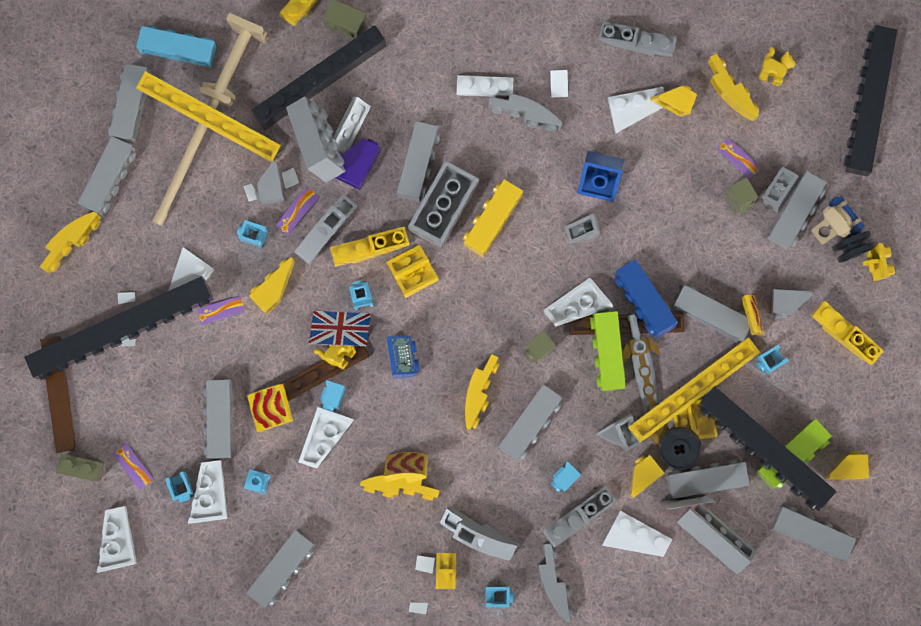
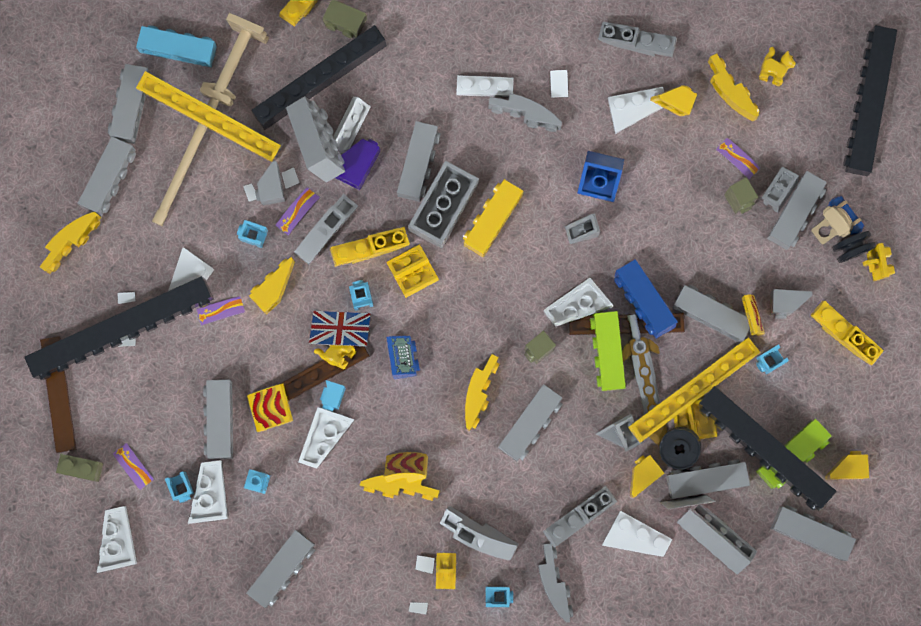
medium azure window [551,461,581,492] -> none

